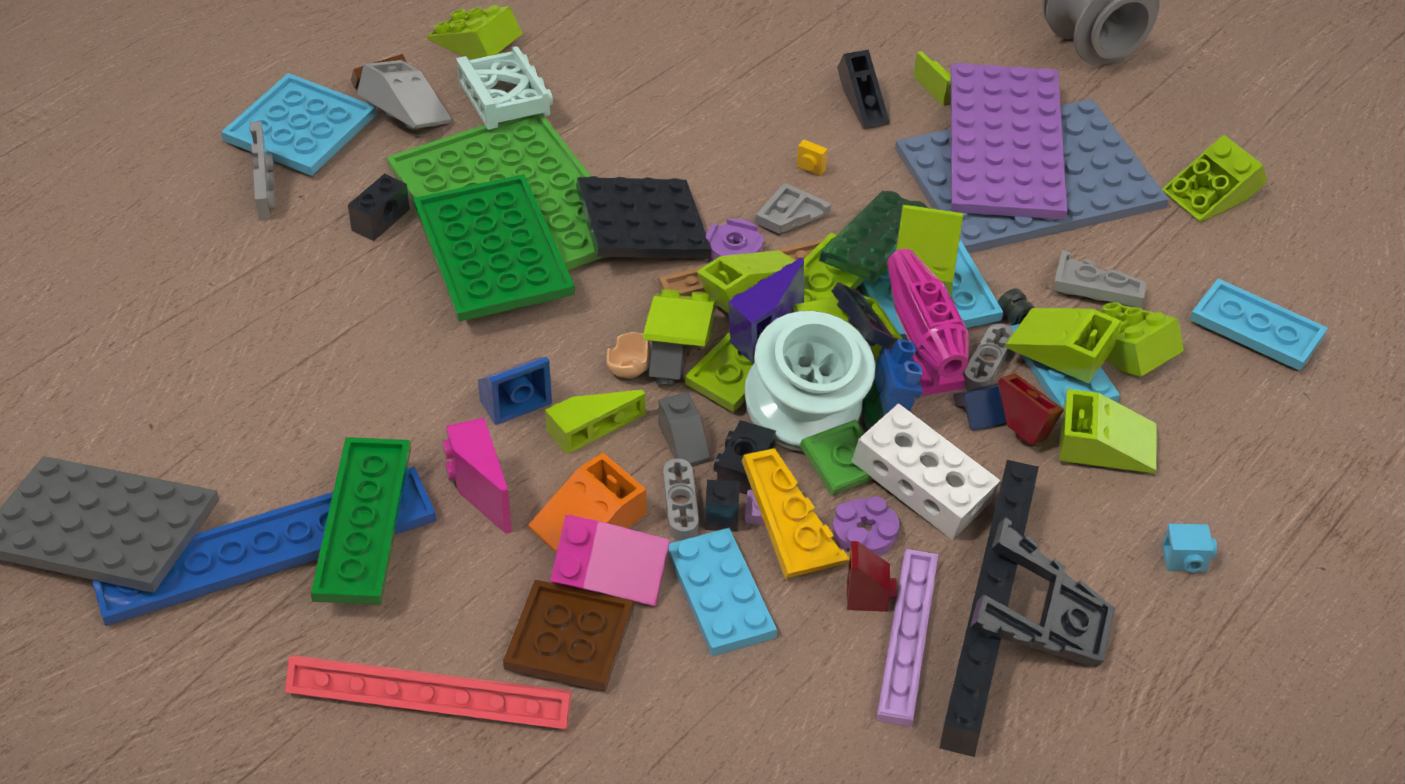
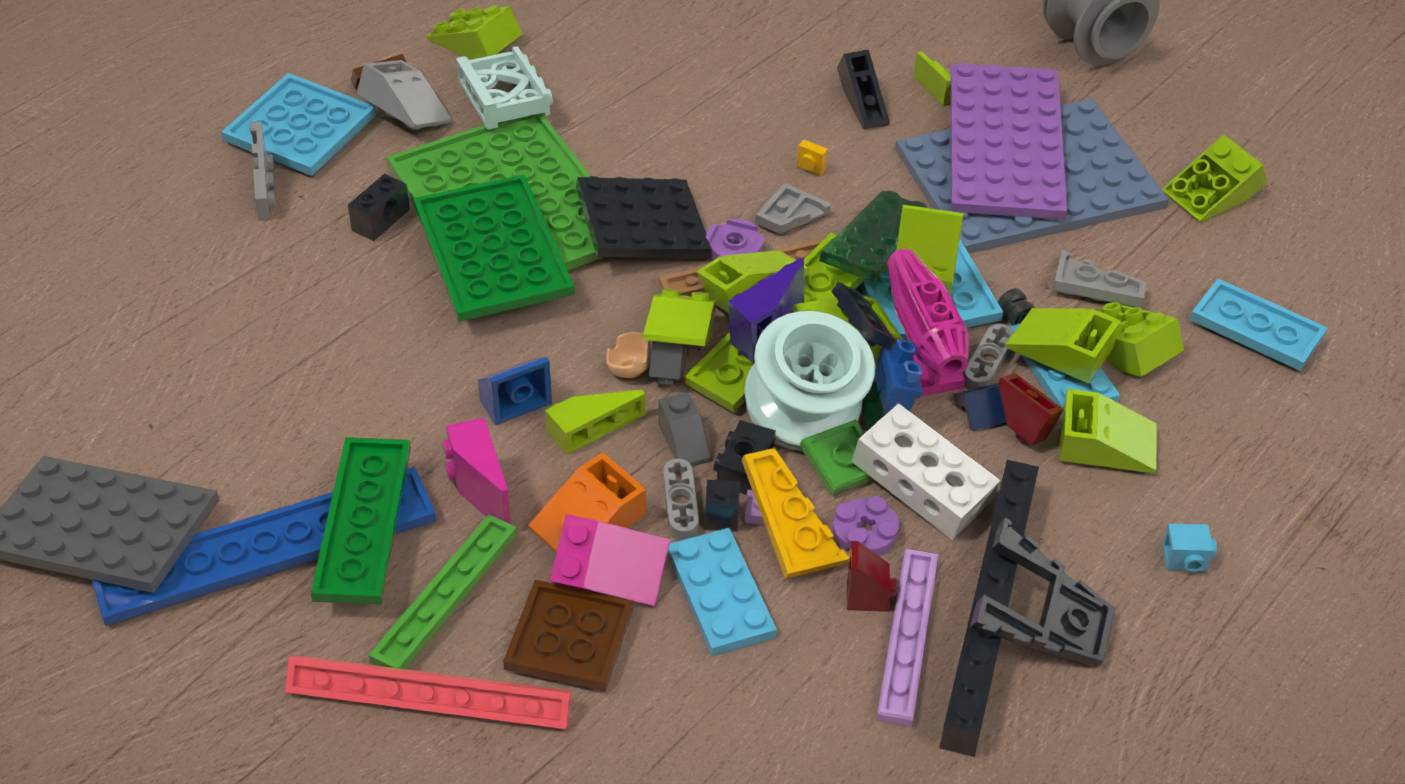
none -> bright green plate [369,514,517,669]

